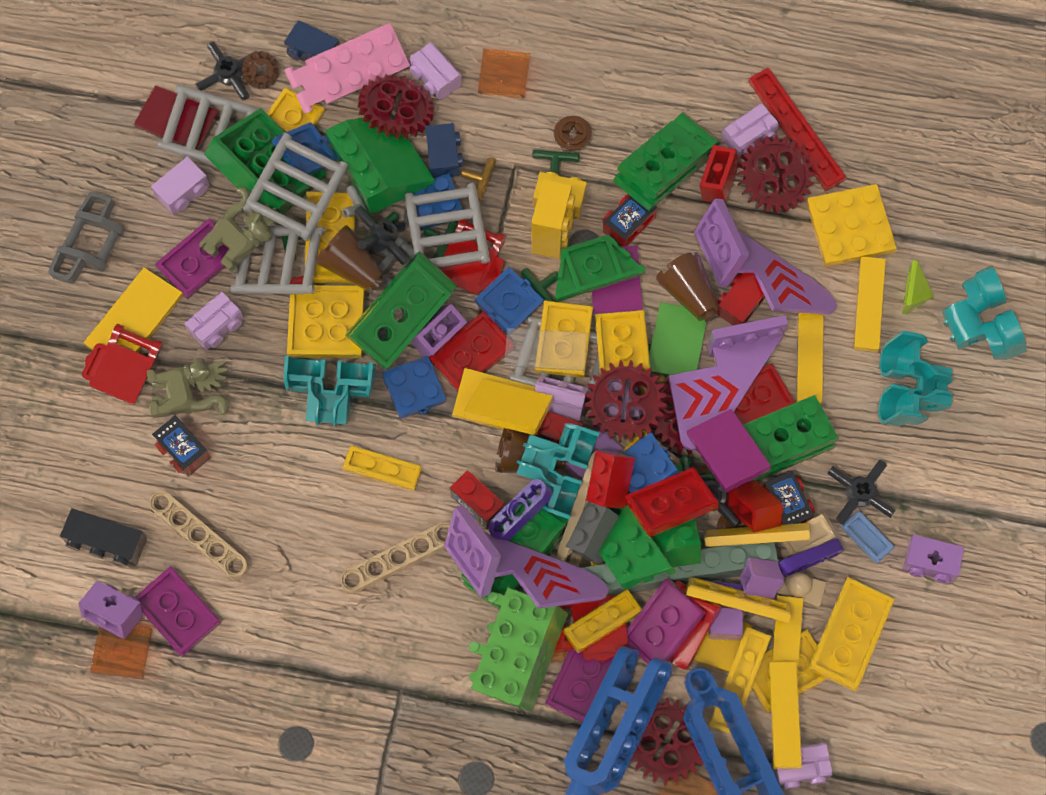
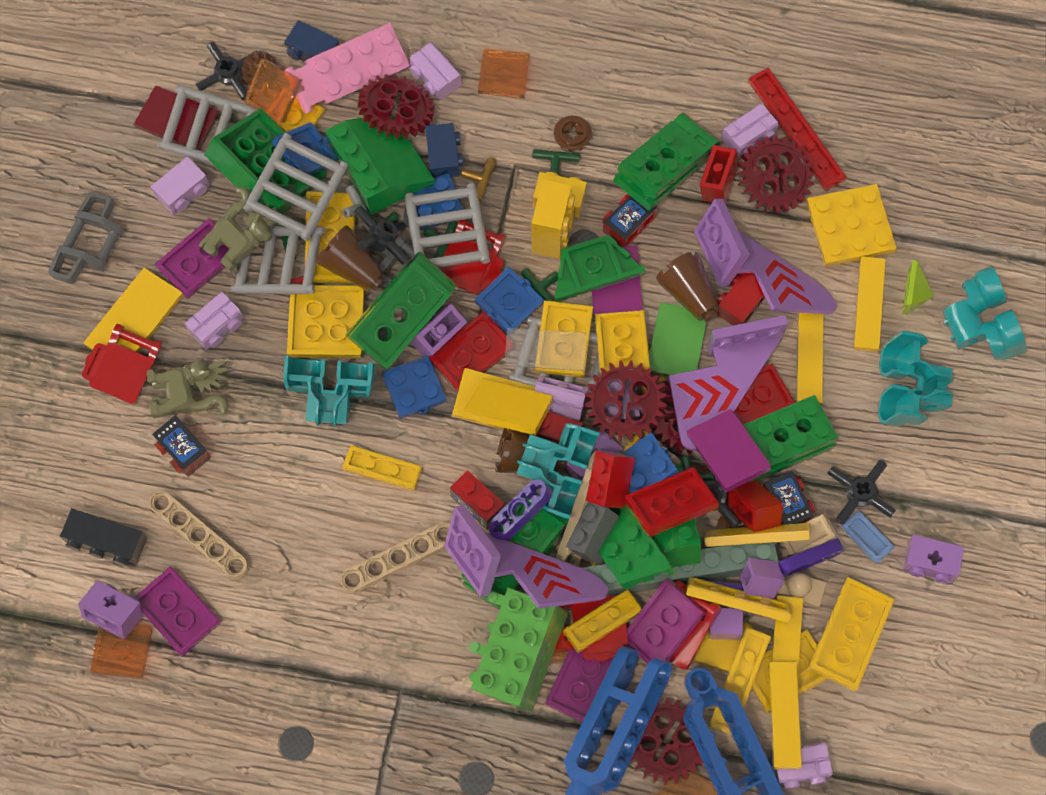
none -> clear orange tile [244,58,302,123]

